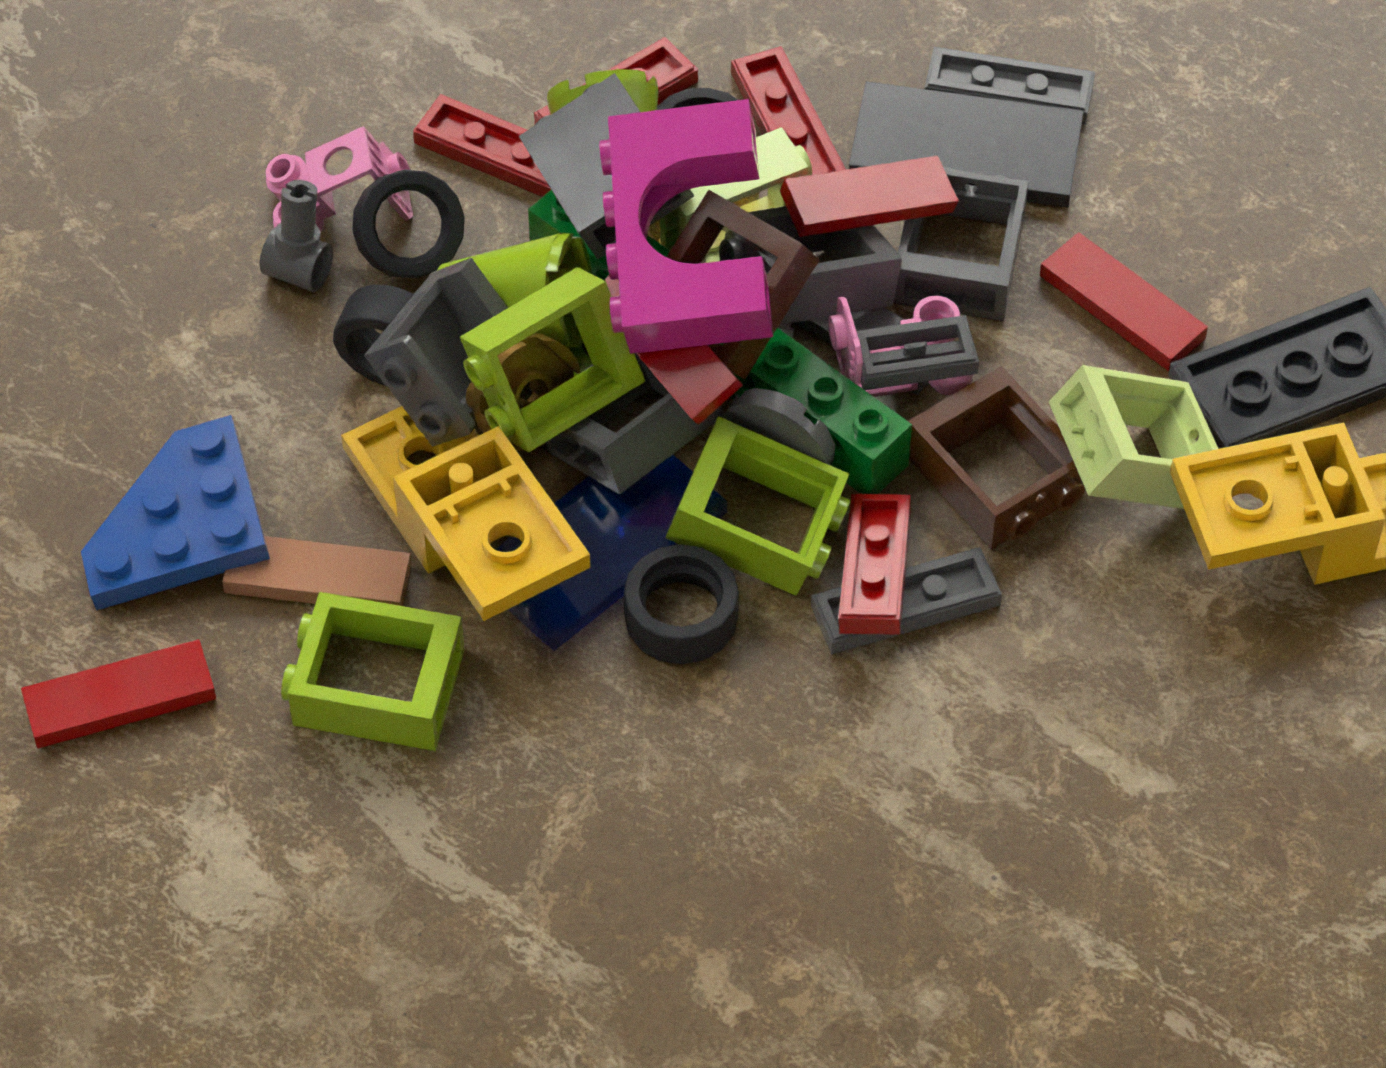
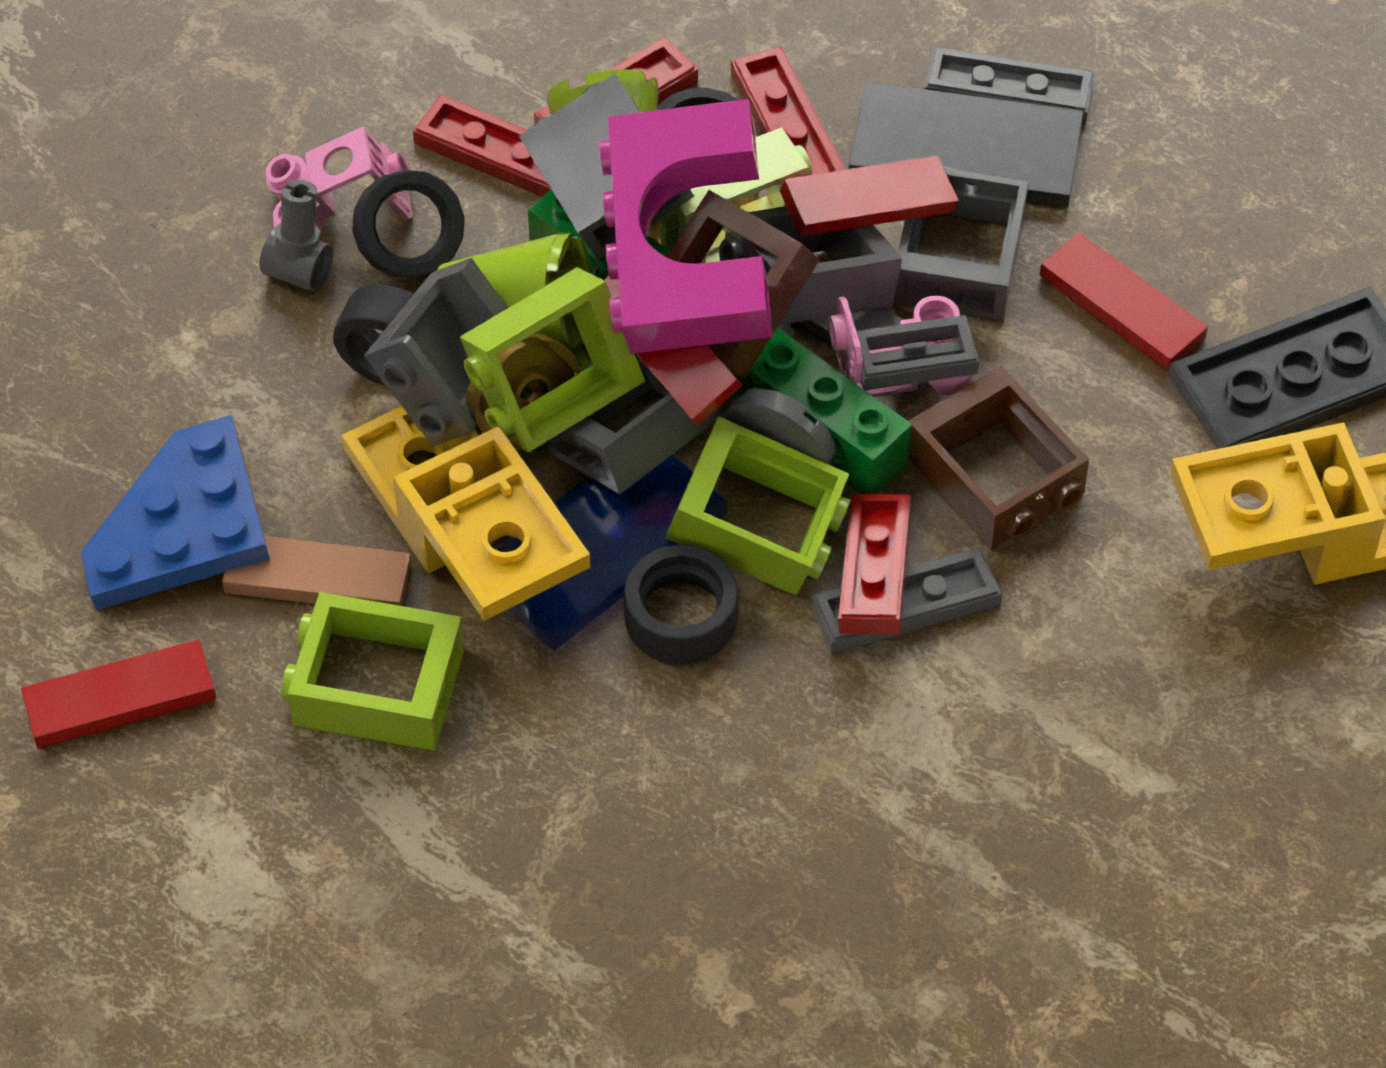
yellowish green window [1049,365,1218,509] -> none

